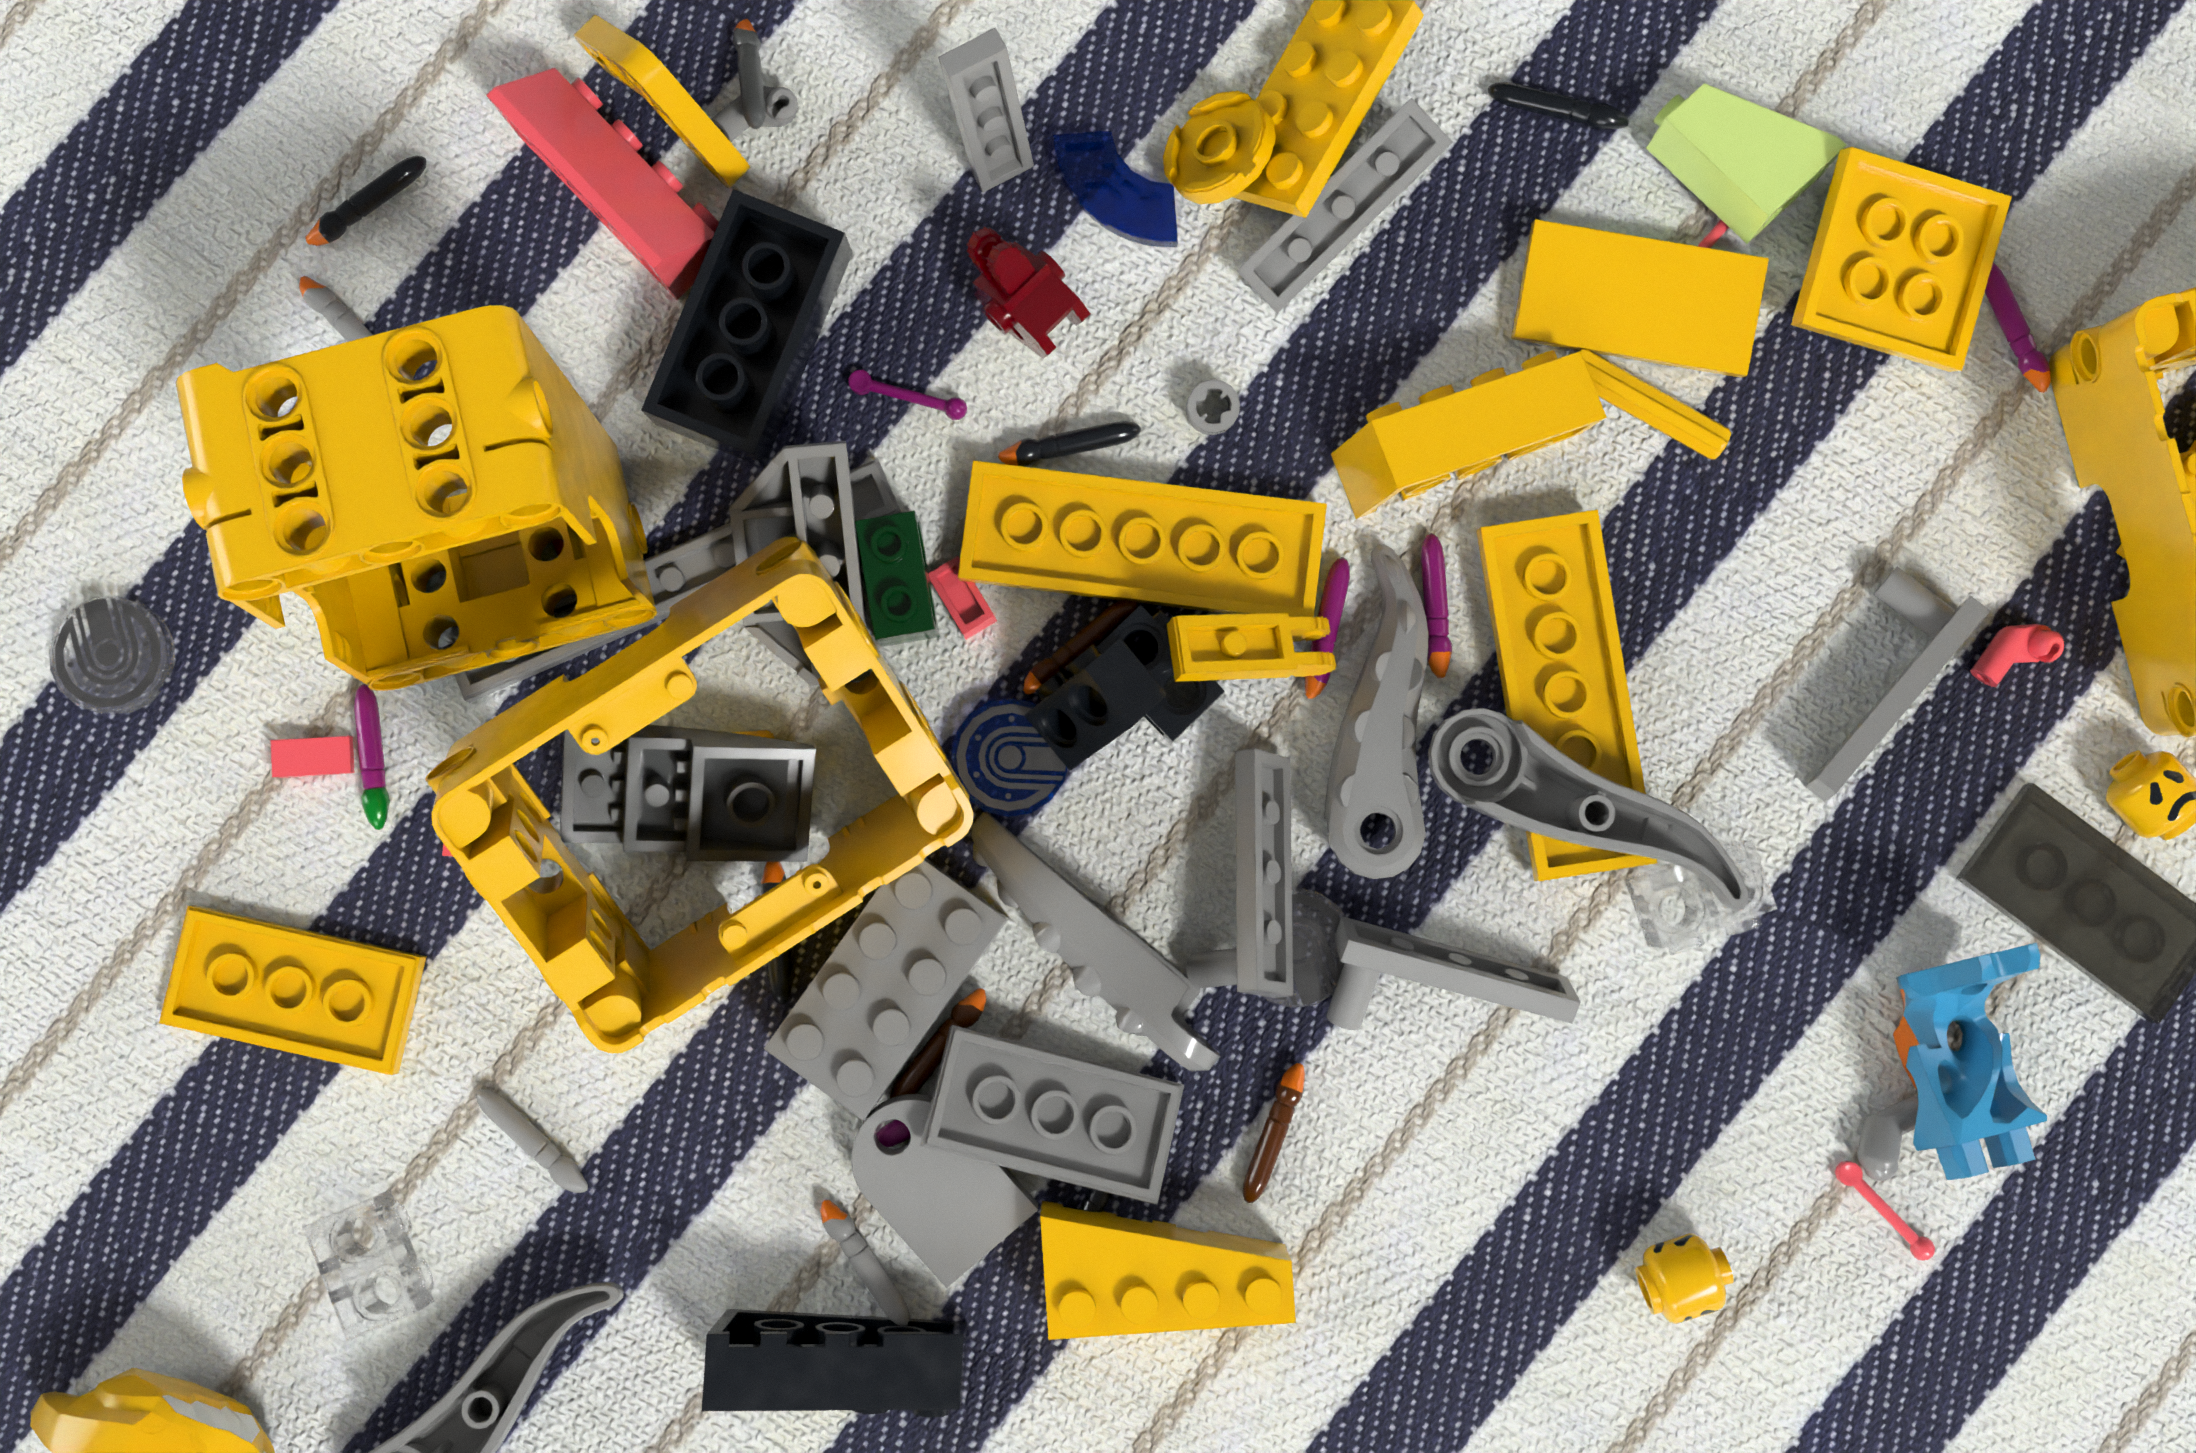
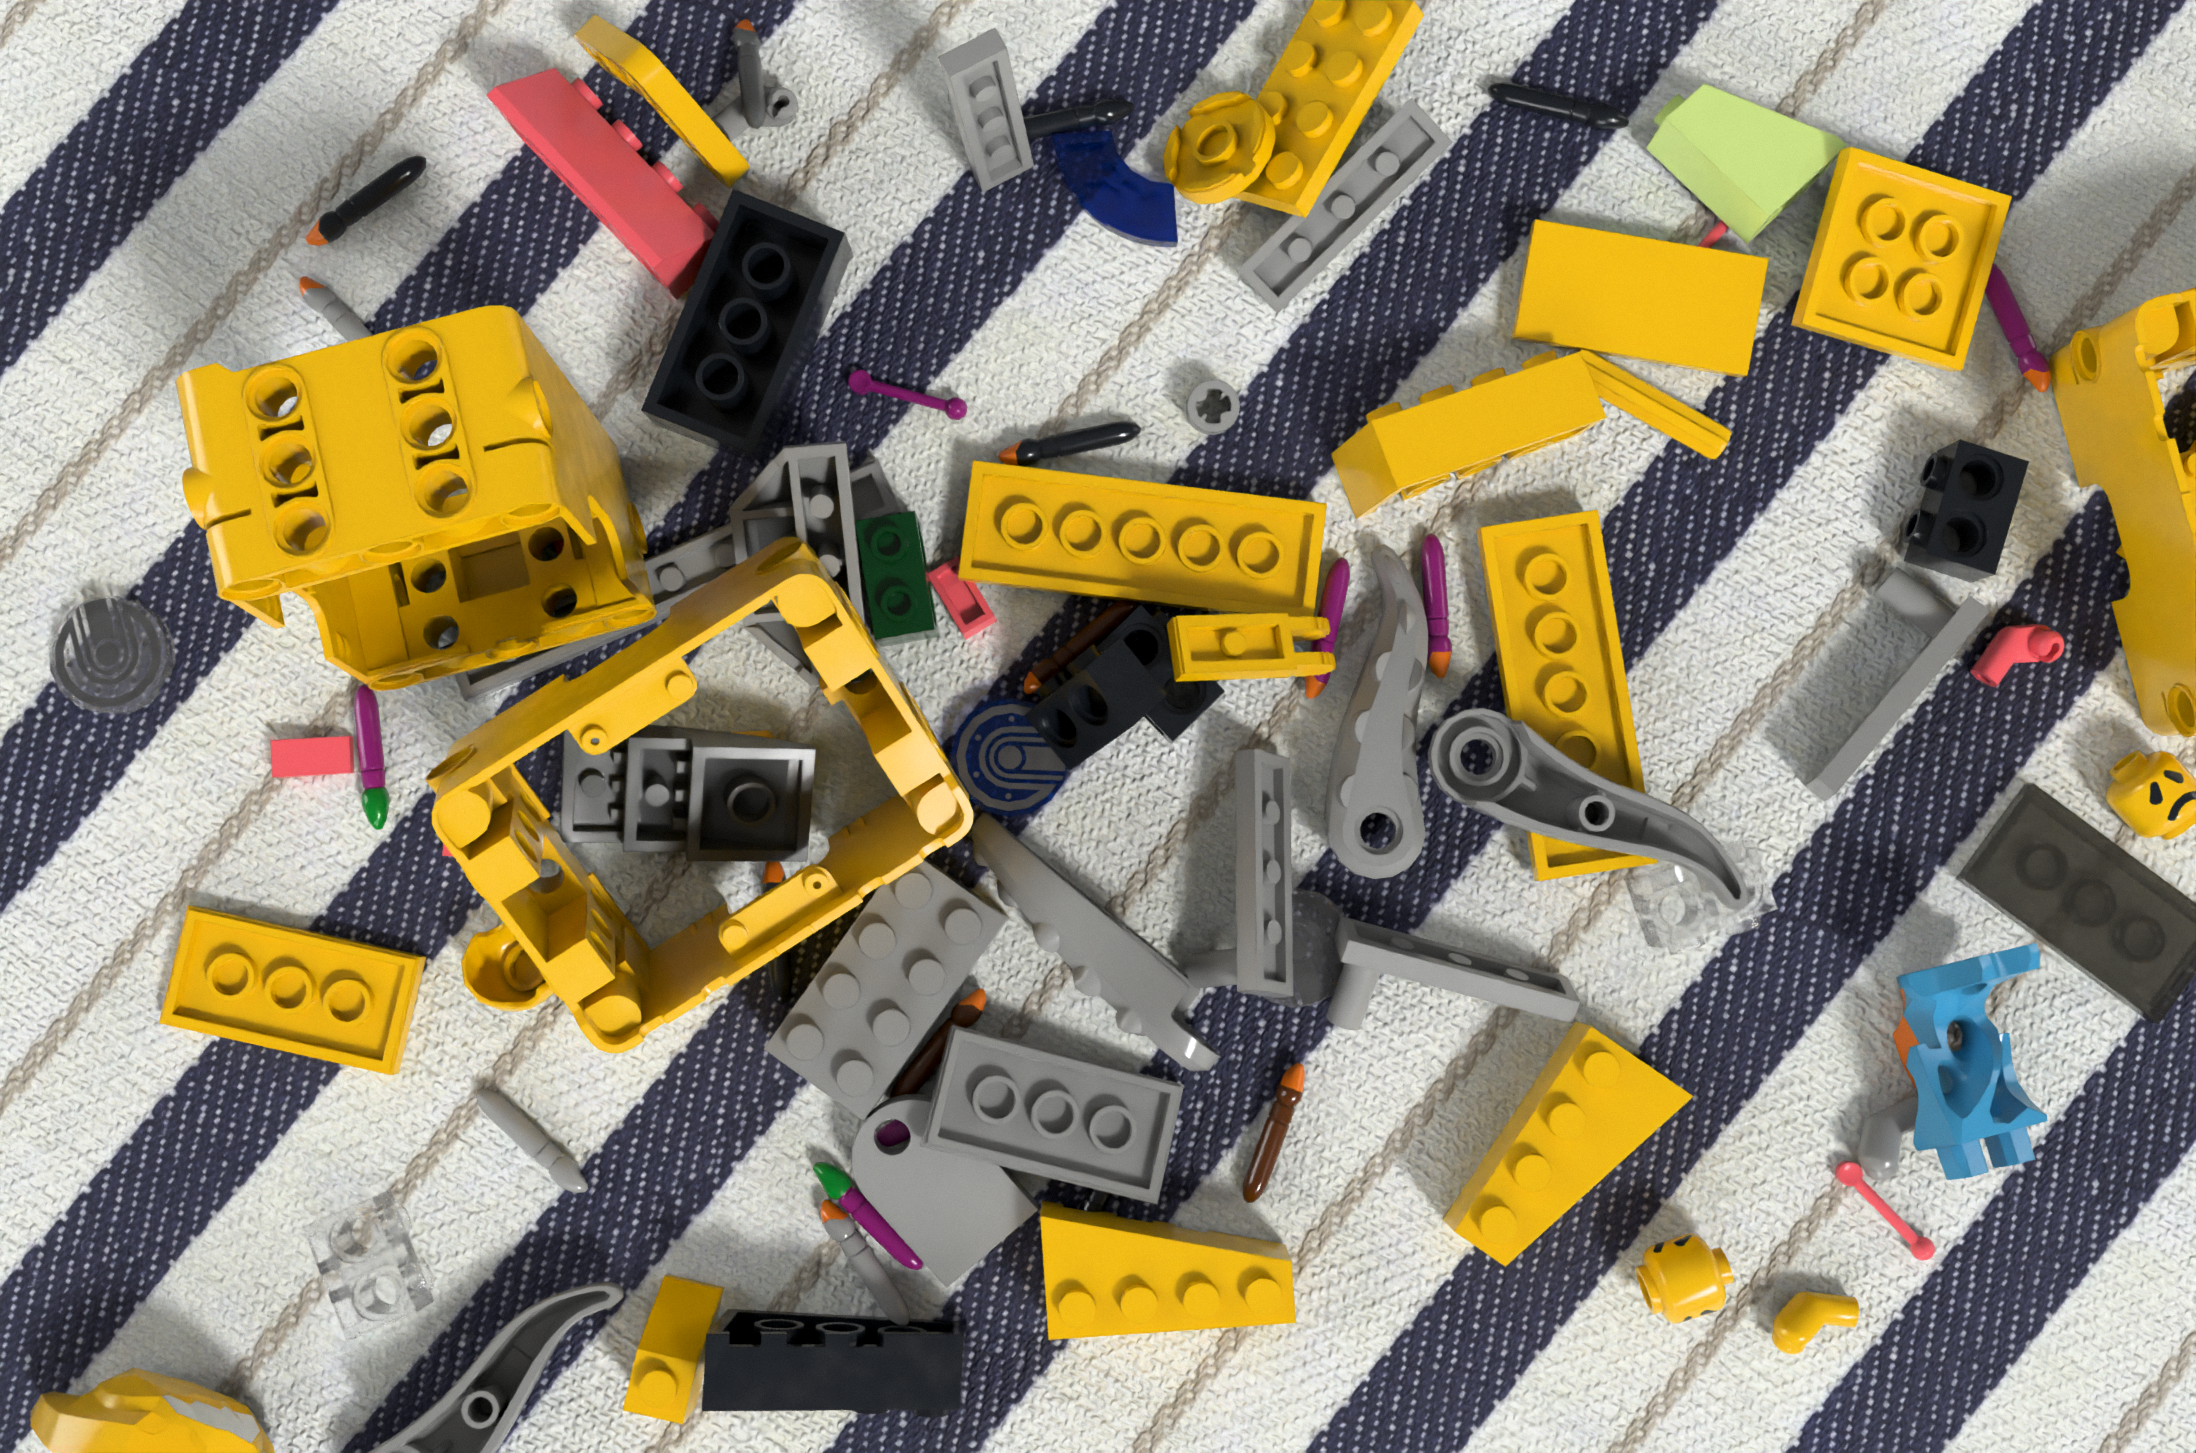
dark red hinge [966,226,1090,358] -> none
none -> yellow hair [461,923,554,1012]
none -> yellow slope [623,1274,725,1424]
none -> magenta piece [813,1162,923,1270]
none -> black piece [1023,98,1134,140]
none -> yellow wedge [1443,1021,1693,1267]
none -> yellow arm [1772,1291,1859,1354]
none -> black brick [1903,439,2029,583]

